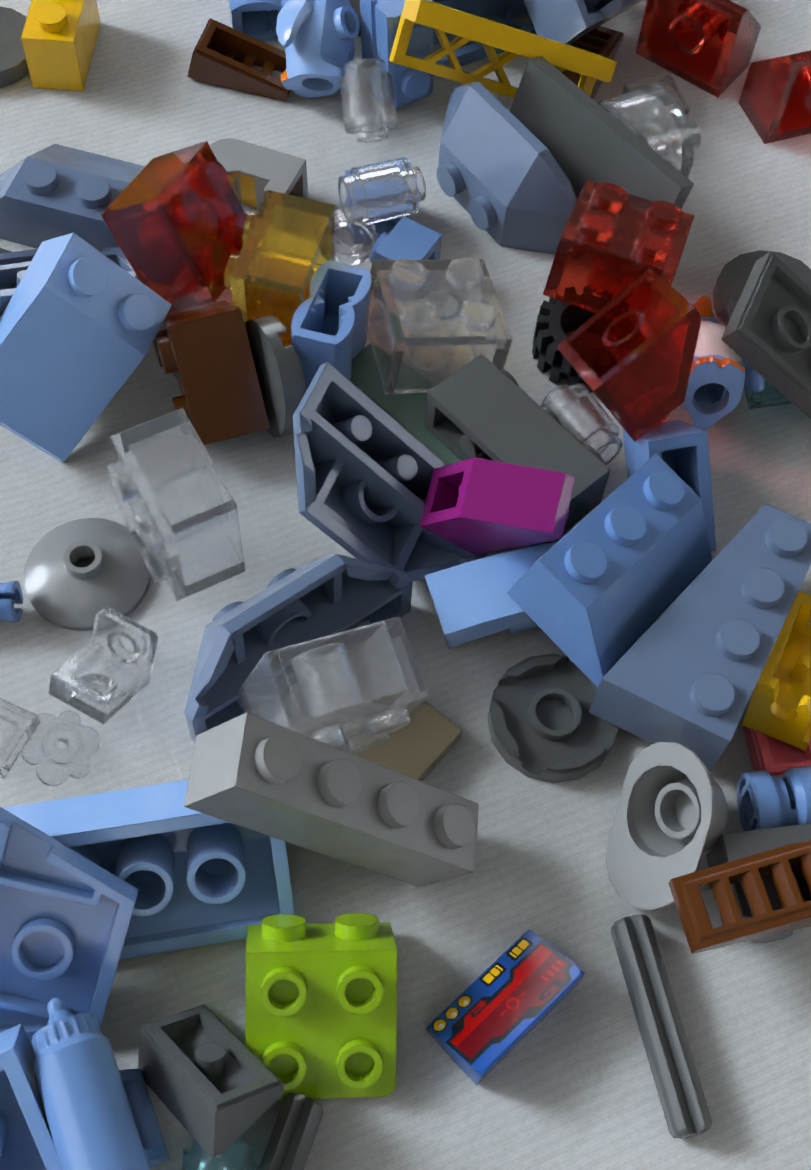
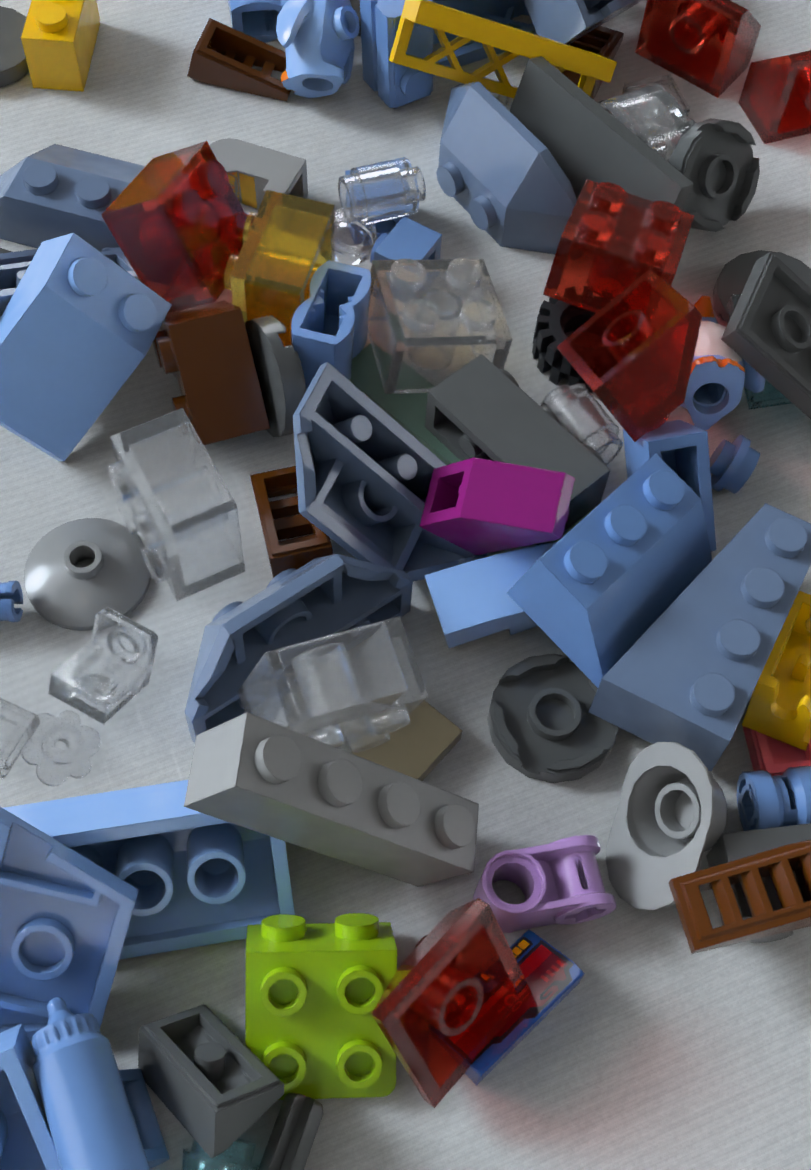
clear brick [340,59,397,143] -> none
dark grey axle [611,914,712,1139] -> none
none -> reddish brown slope [250,466,333,578]
none -> clear red slope [372,898,532,1108]
none -> lavender piece [473,835,617,933]
none -> dark grey tile [669,118,760,232]
none -> medium blue plate [710,435,760,494]

